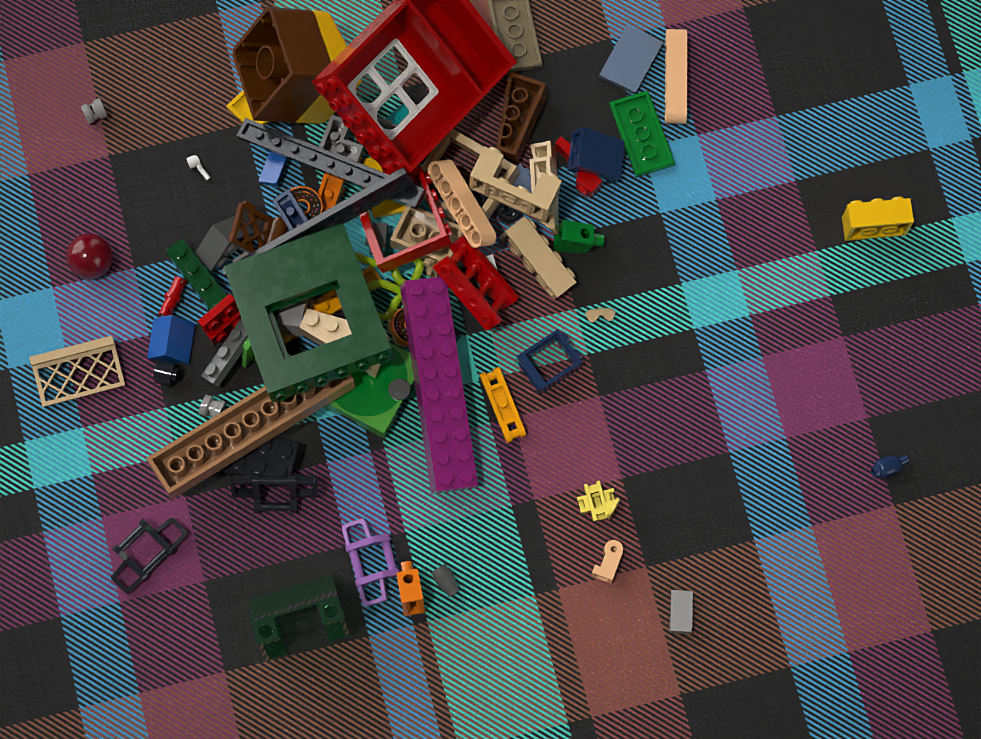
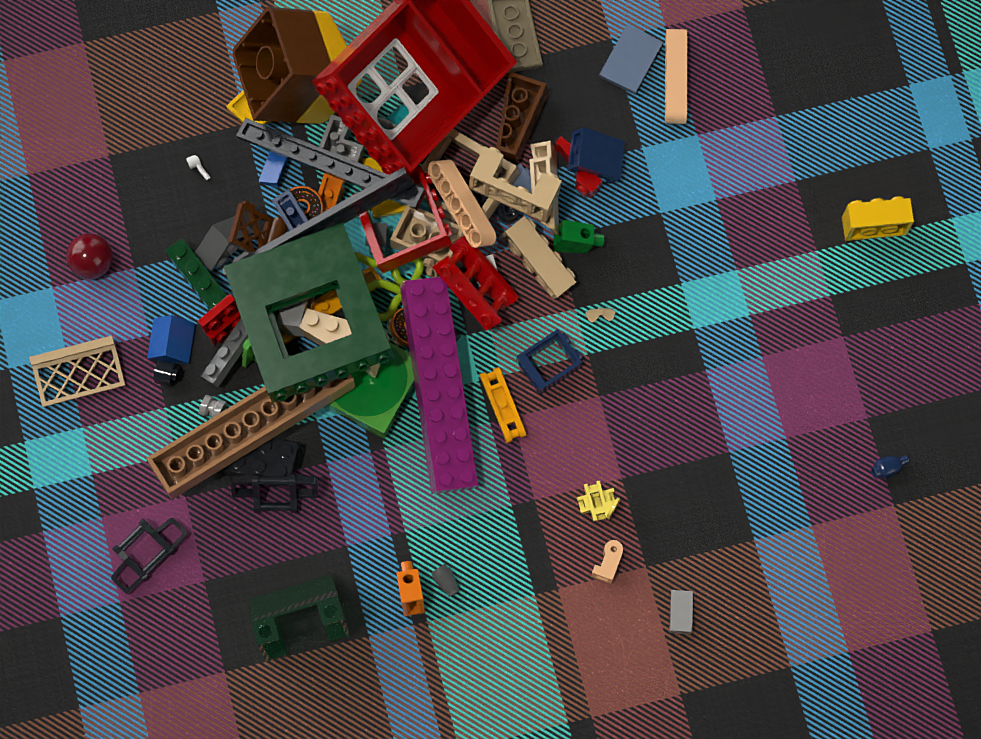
light grey wheel [81,98,108,125] -> none
red pin [158,276,187,316] -> none
medium lavender bar [342,519,400,607] -> none
dark grey piece [389,379,410,400] -> none
green tile [609,90,675,178] -> none

